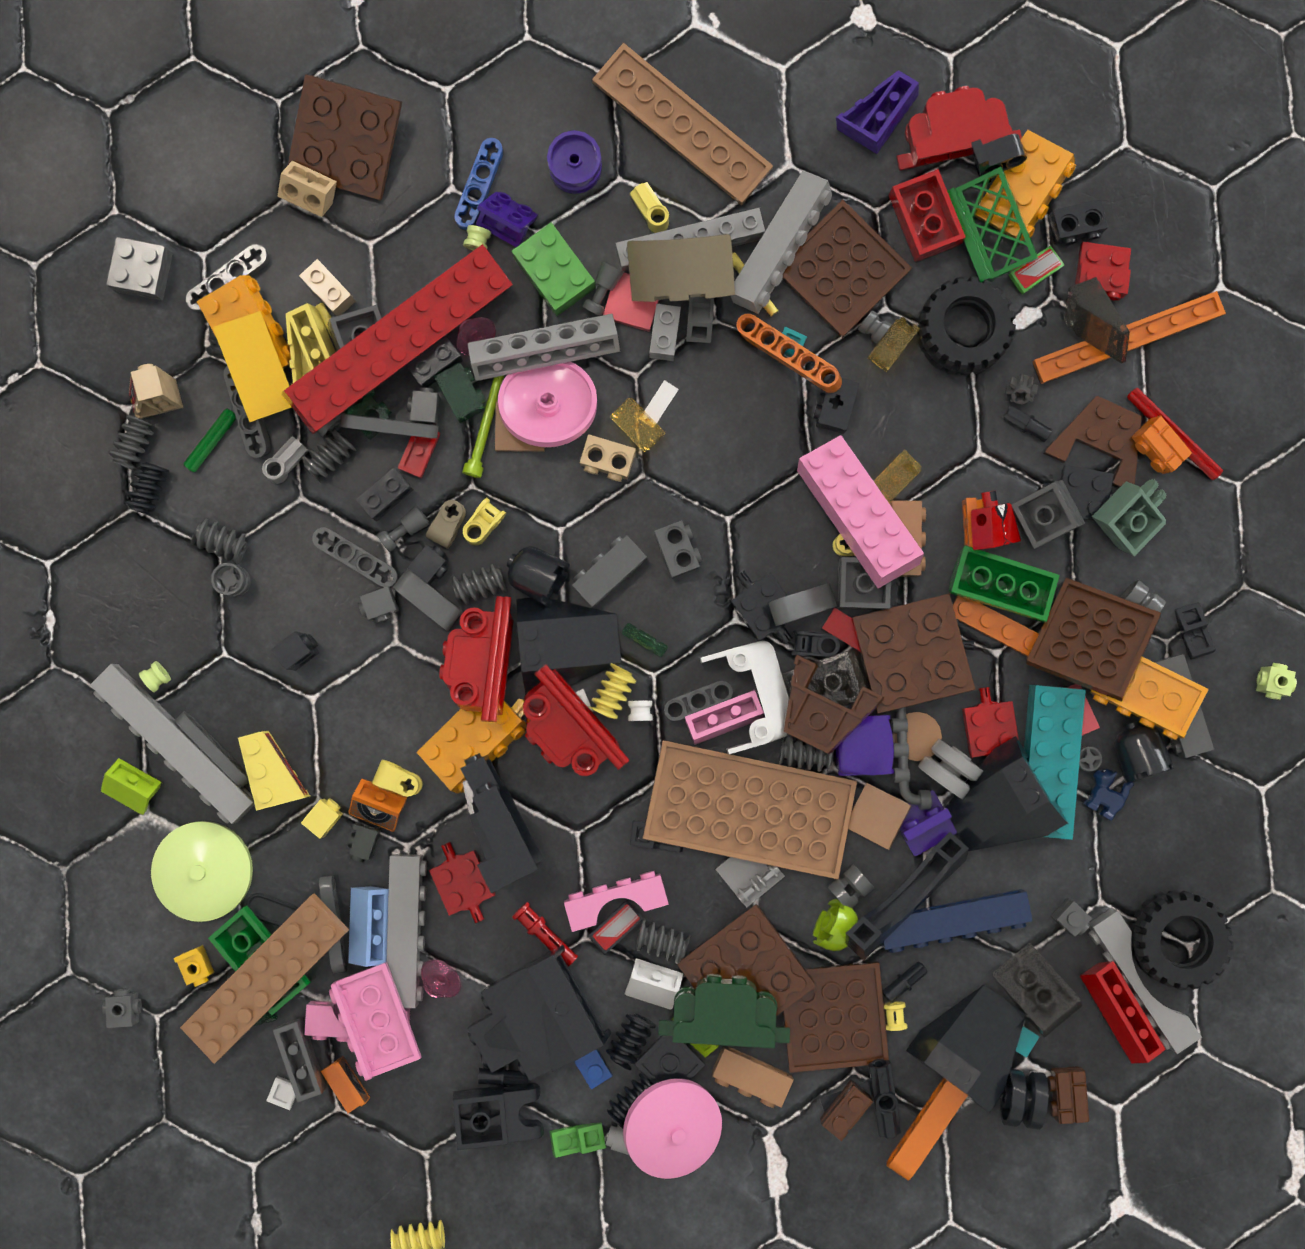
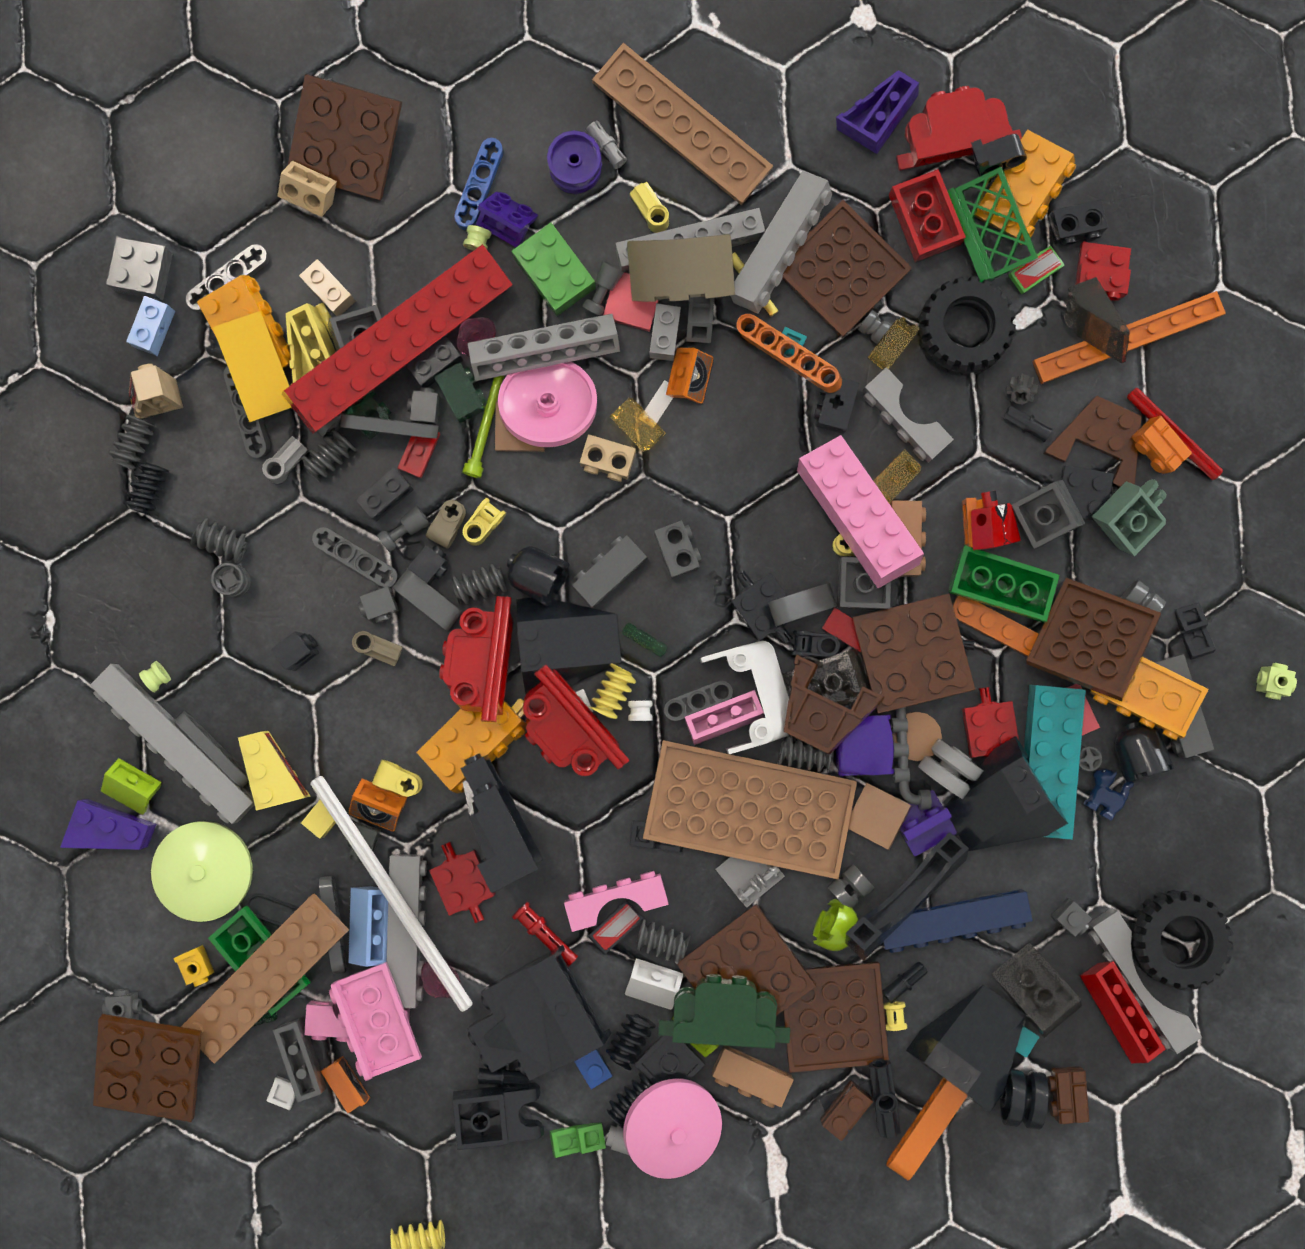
green axle [184,408,236,472] -> none
none -> dark purple wedge [60,799,156,850]
none -> reddish brown piece [93,1014,202,1122]
none -> light blue brick [126,296,175,356]
none -> white axle [311,776,472,1012]
none -> dark tan piece [352,631,403,667]
none -> light grey pin [586,121,627,169]
none -> orange panel [666,348,713,404]
none -> light grey arch [862,367,954,463]

